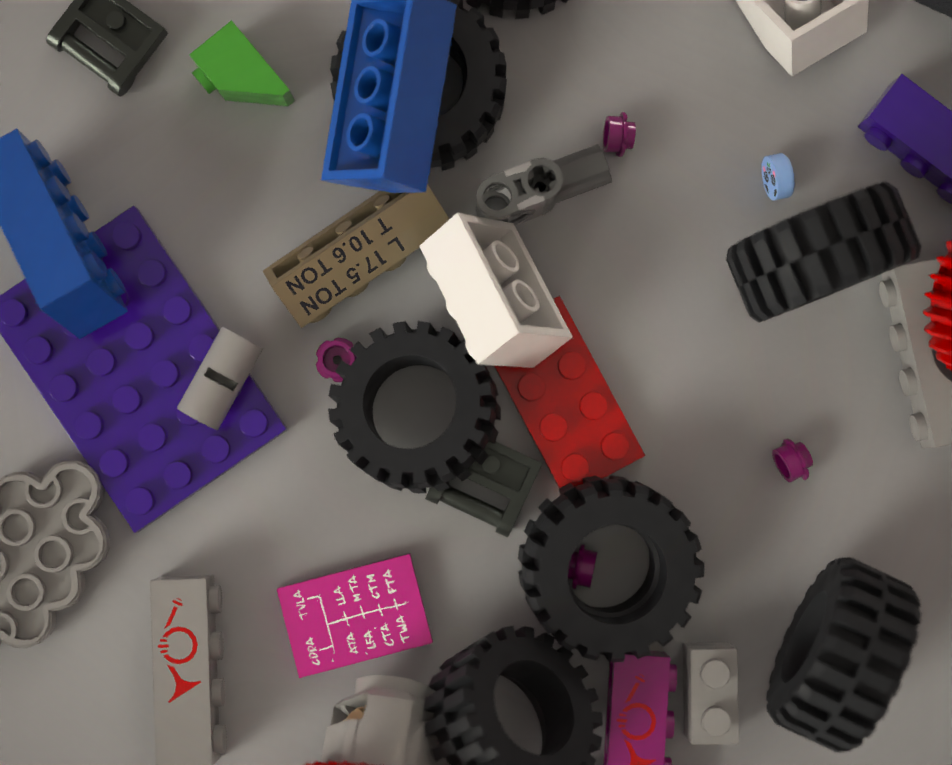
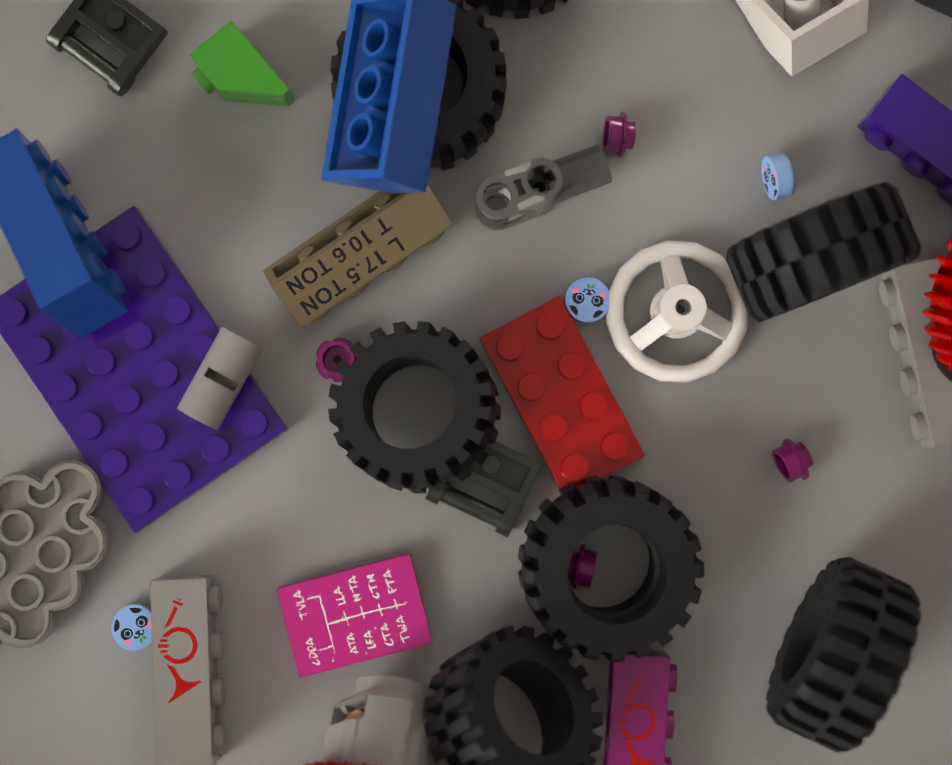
white brick [420,213,573,368] -> none
light grey brick [683,642,739,745] -> none
none -> light blue tile [111,603,152,651]
none -> light blue tile [564,277,609,324]
none -> white piece [606,240,748,383]

